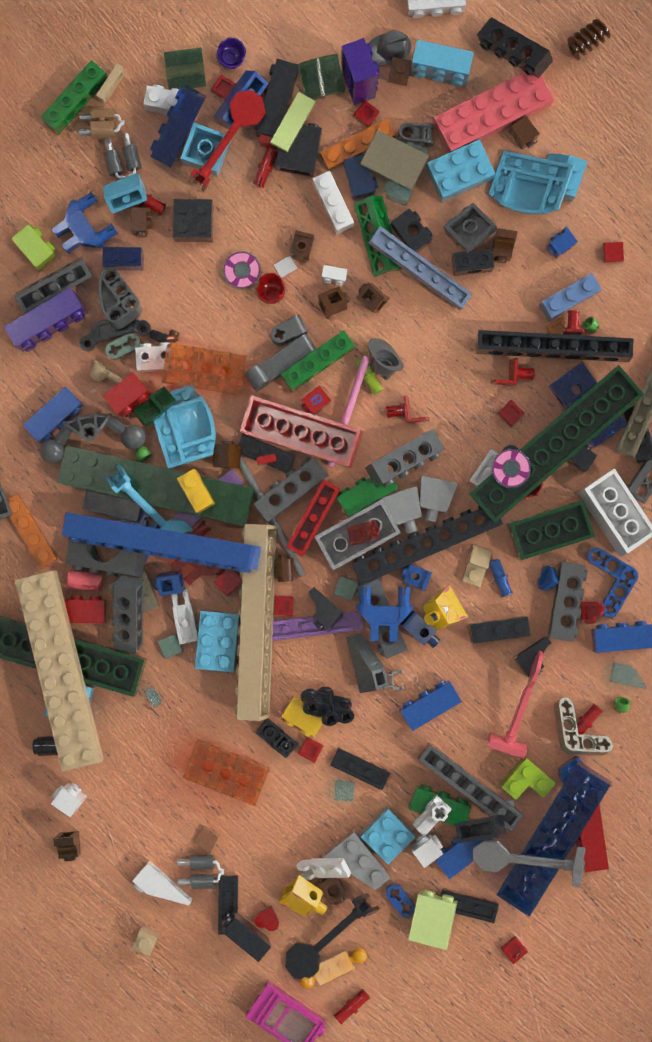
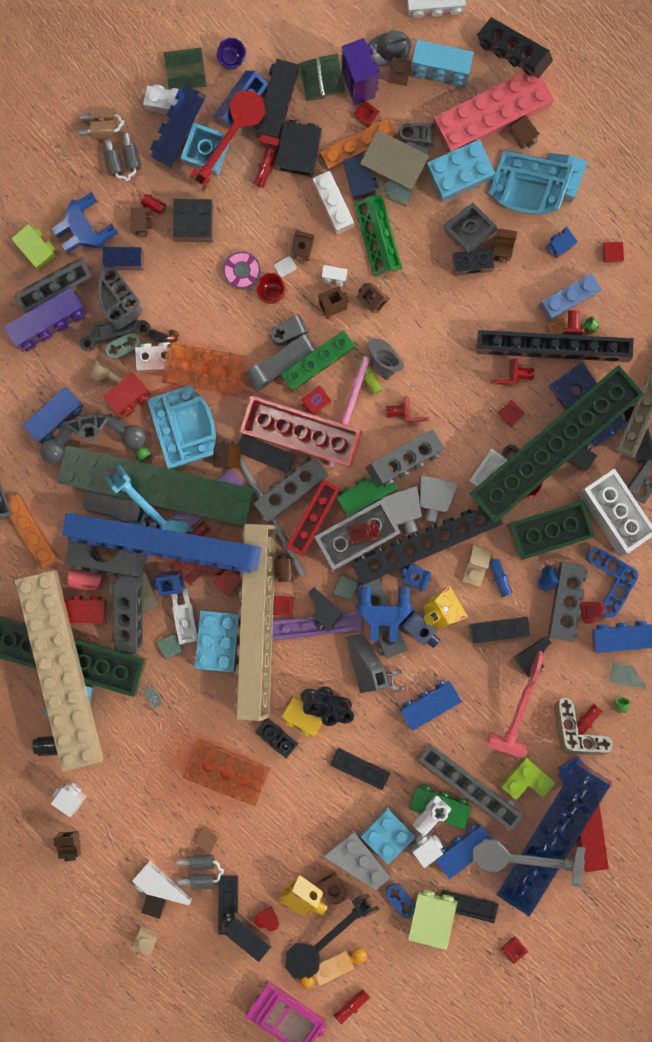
green brick [41,60,108,136] -> none
tan tile [96,64,125,104] -> none
medium azure brick [103,173,147,214] -> none
dark green slope [133,386,176,427] -> none
yellow brick [177,469,215,514] -> none
red tile [211,74,236,100] -> none
red tile [256,454,277,466] -> none
yellowish green tile [270,92,315,152] -> none
white hinge [296,858,351,880] -> none
red tile [298,737,324,763] -> none
clear light blue tile [334,780,355,802] -> none
sand blue plate [368,226,472,310] -> none
black brick [391,208,433,253] -> none
black brick [455,814,506,843] -> none
tile [491,449,531,488] -> none
reddish brown piece [567,19,611,60] -> none
none -> dark brown tile [141,894,166,919]

